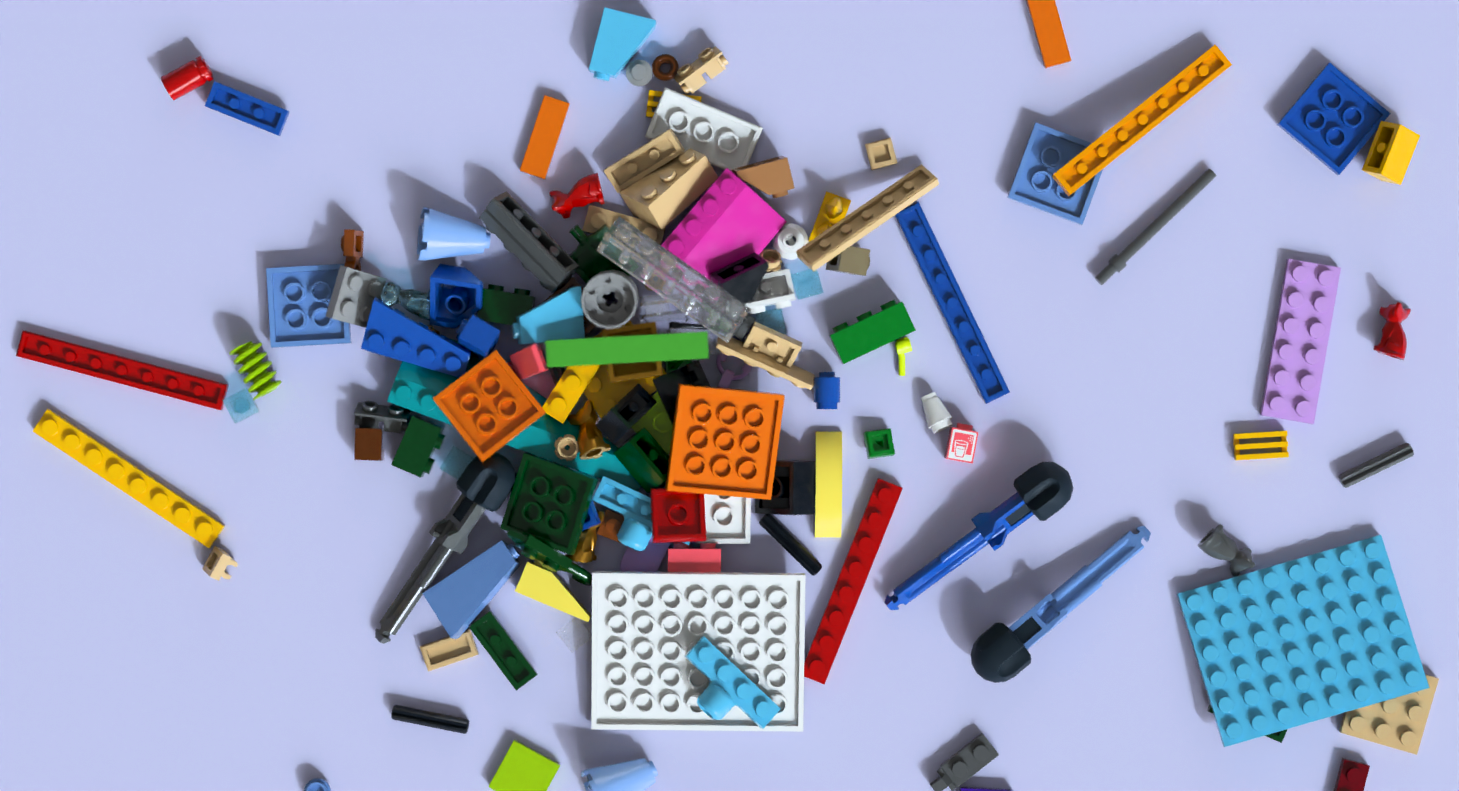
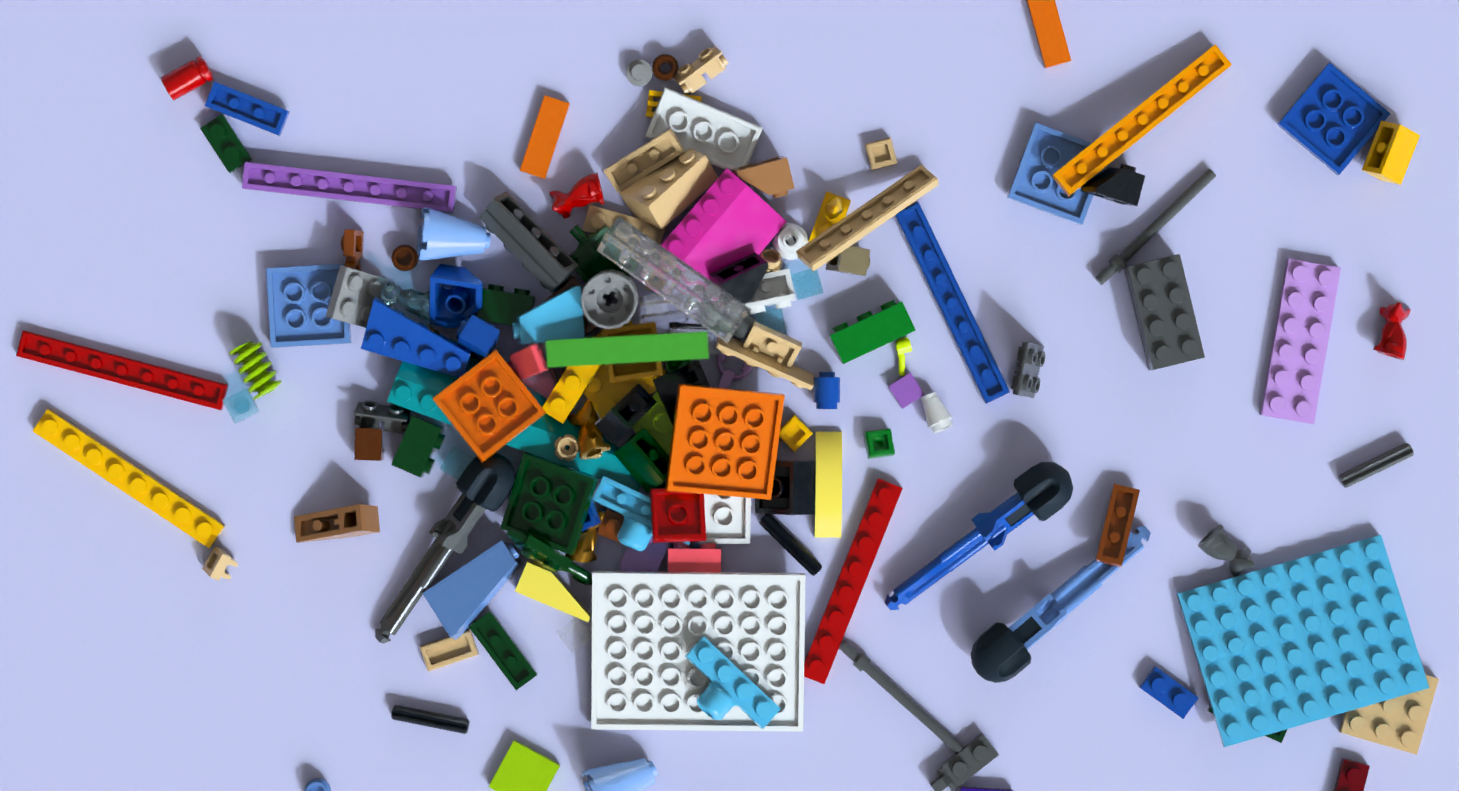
medium azure slope [589,7,657,81] -> none
coral brick [945,423,978,463] -> none
yellow tile [1233,431,1289,460] -> none
none -> dark green plate [200,114,252,174]
none -> medium lavender plate [242,162,457,213]
none -> medium nougat slope [294,504,380,543]
none -> reddish brown plate [392,245,418,271]
none -> yellow tile [779,415,813,452]
none -> dark grey bar [839,641,964,754]
none -> medium lavender tile [888,372,925,409]
none -> dark grey hinge [1011,342,1045,398]
none -> black slope [1080,164,1145,206]
none -> dark orange plate [1096,484,1140,567]
none -> dark grey brick [1124,254,1205,370]
none -> blue plate [1139,666,1198,719]

